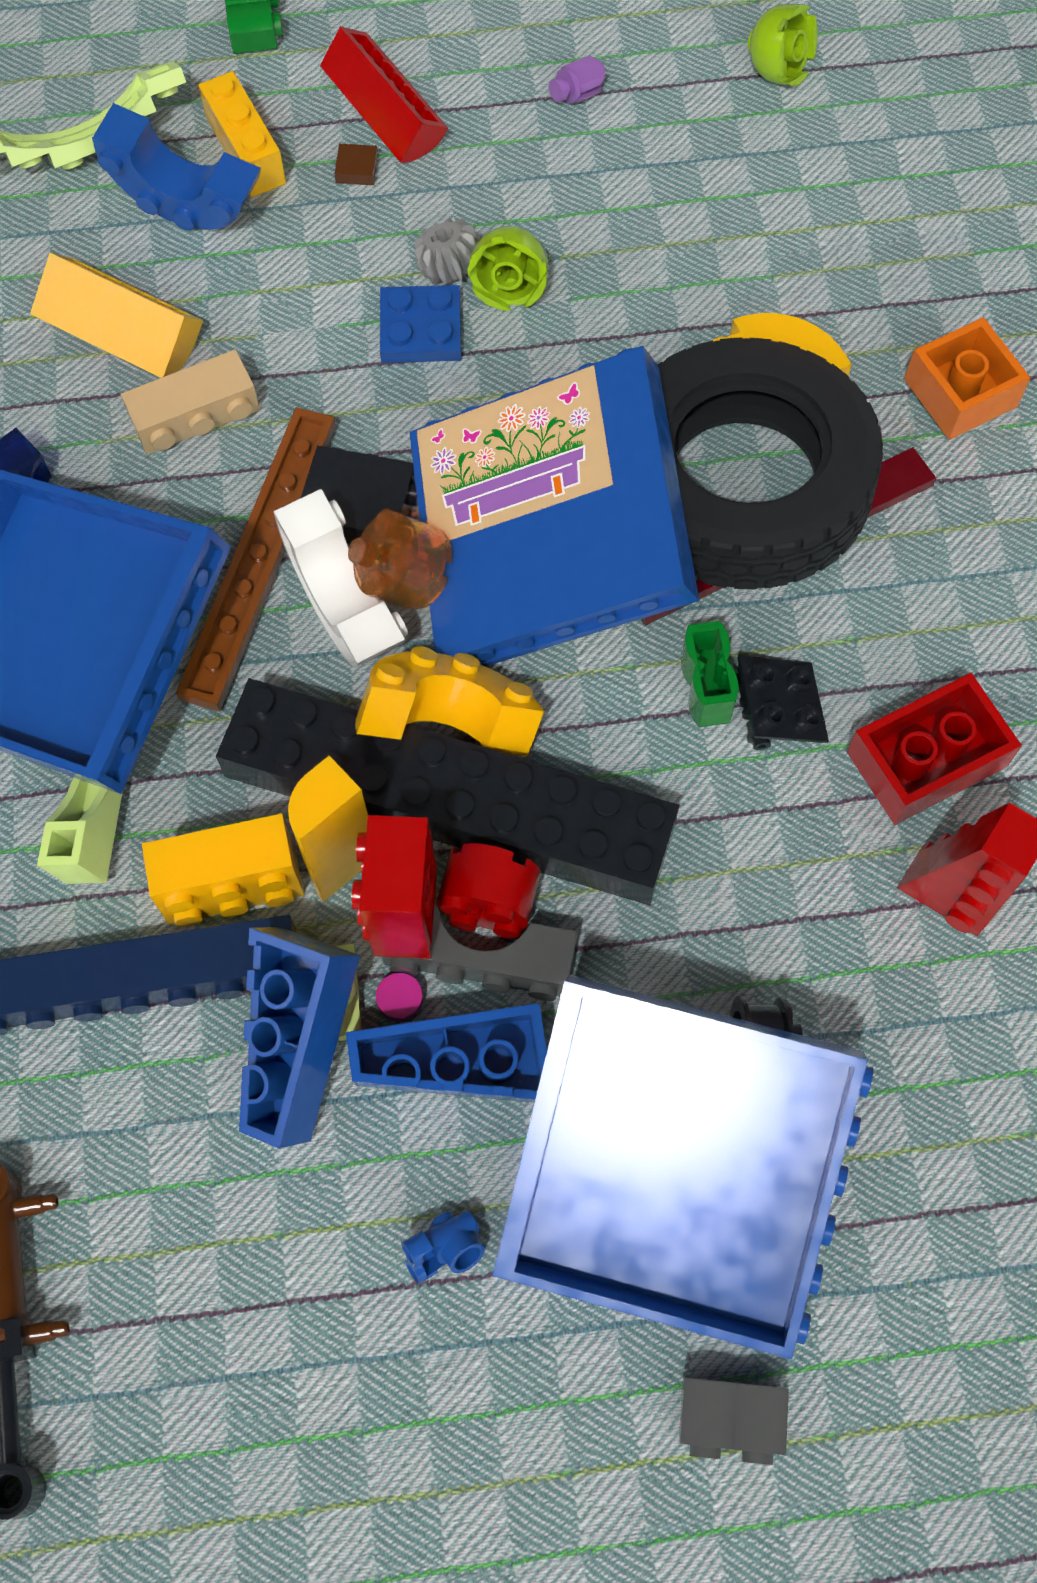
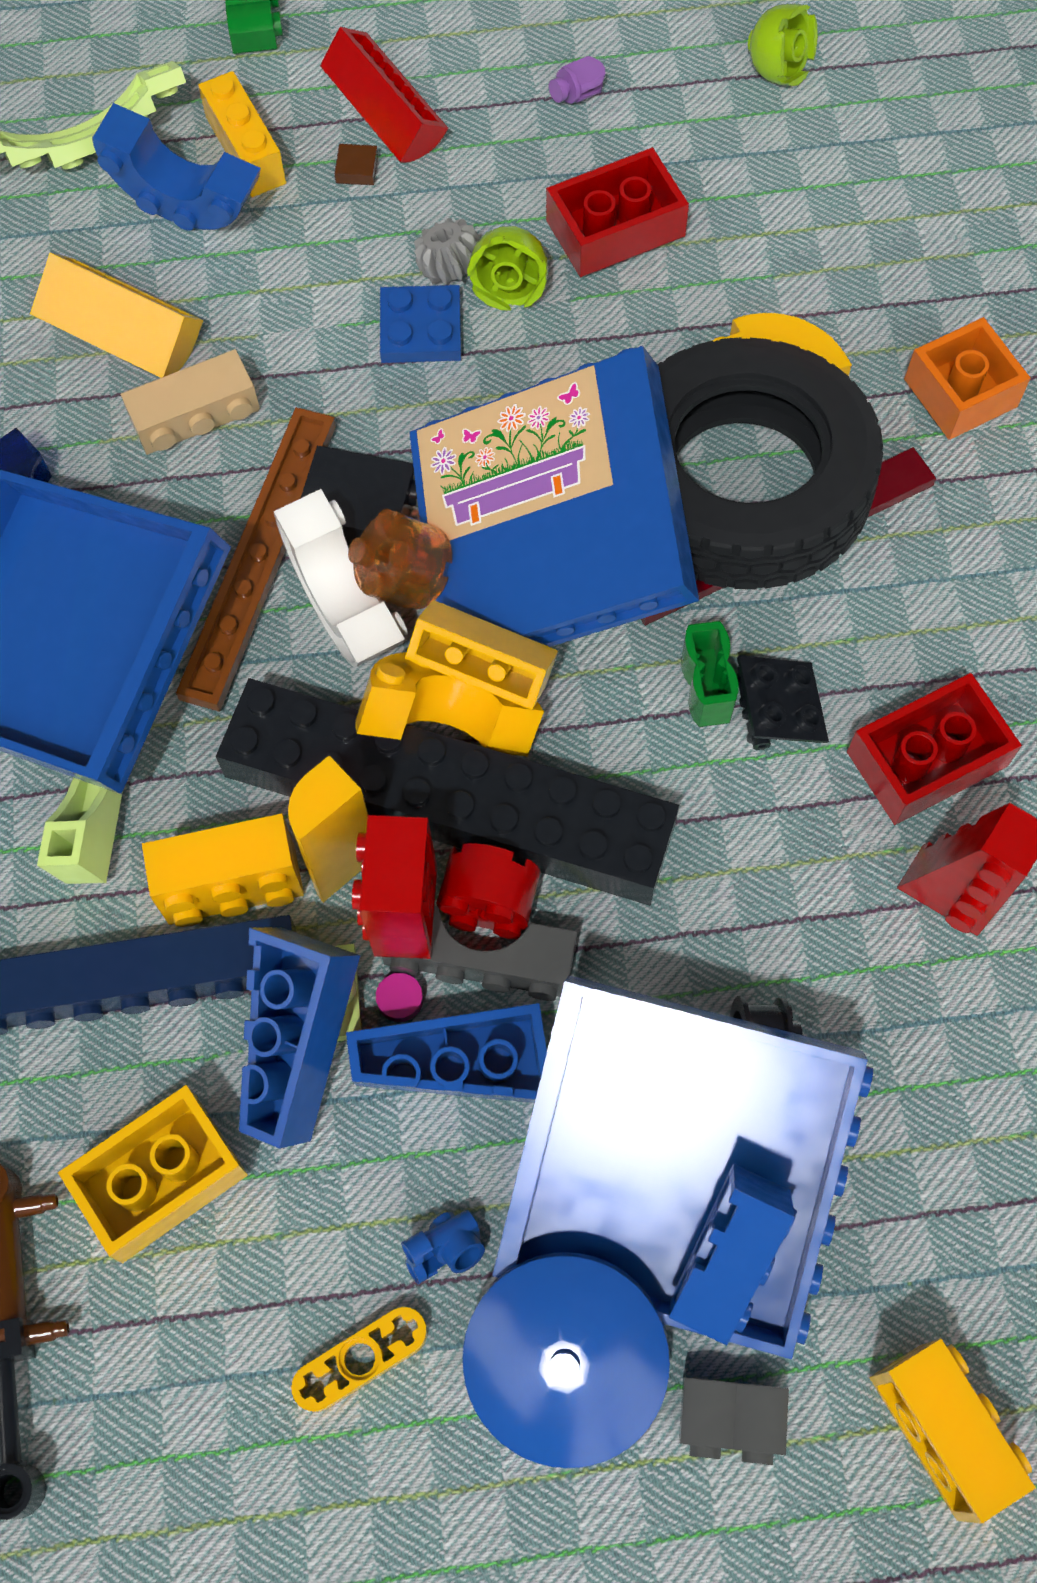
none -> yellow brick [58,1085,248,1263]
none -> yellow beam [291,1307,428,1412]
none -> yellow brick [405,600,559,710]
none -> blue dish [462,1252,670,1468]
none -> red brick [546,147,689,277]
none -> blue wedge [668,1163,797,1346]
none -> yellow brick [869,1339,1036,1524]

